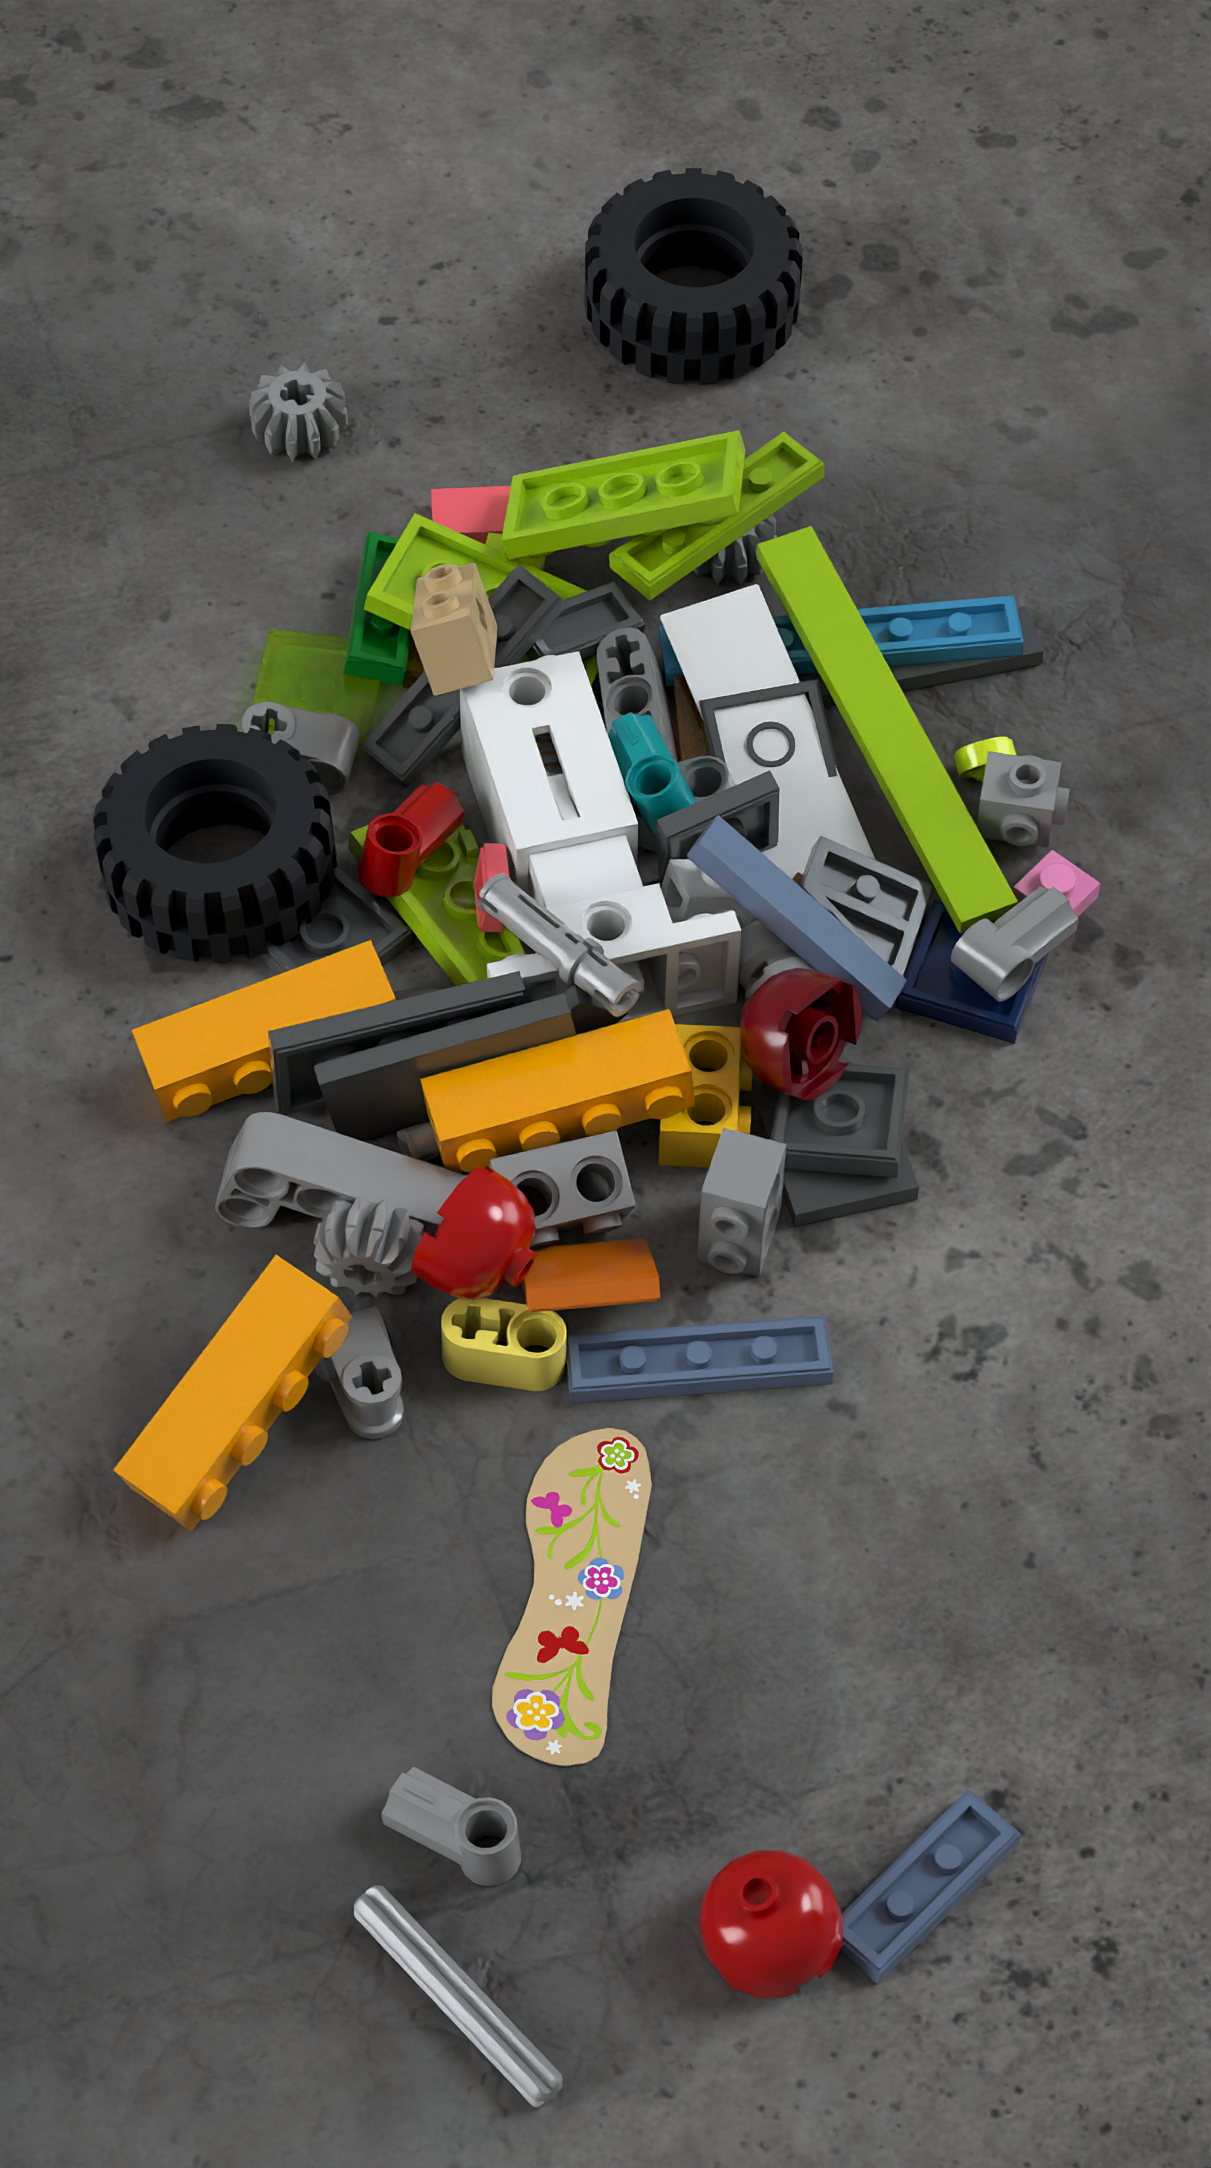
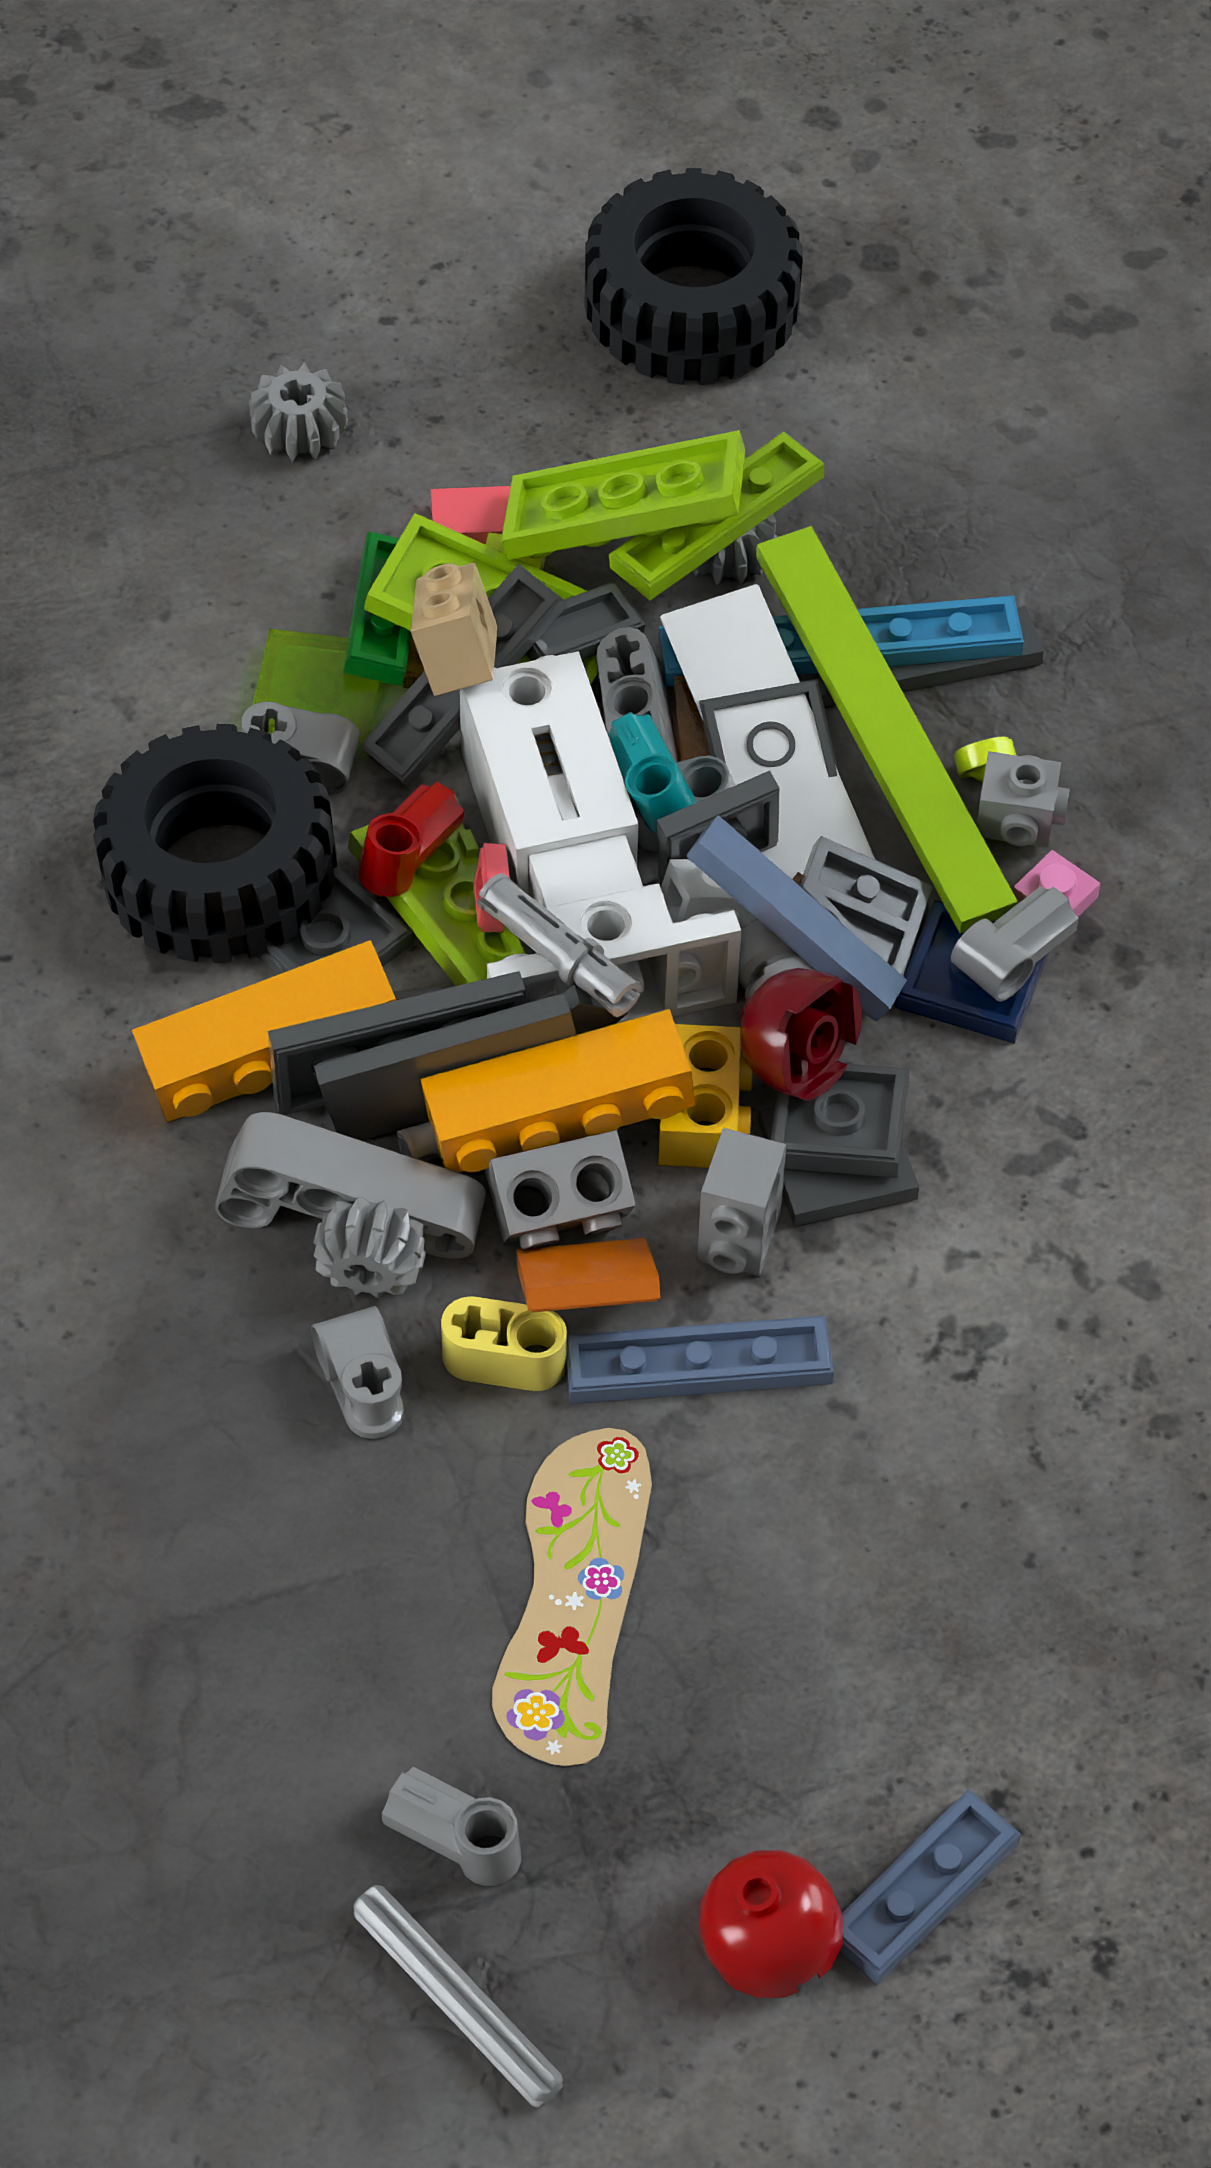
light orange brick [113,1255,352,1532] -> none
red cylinder [411,1165,537,1300] -> none

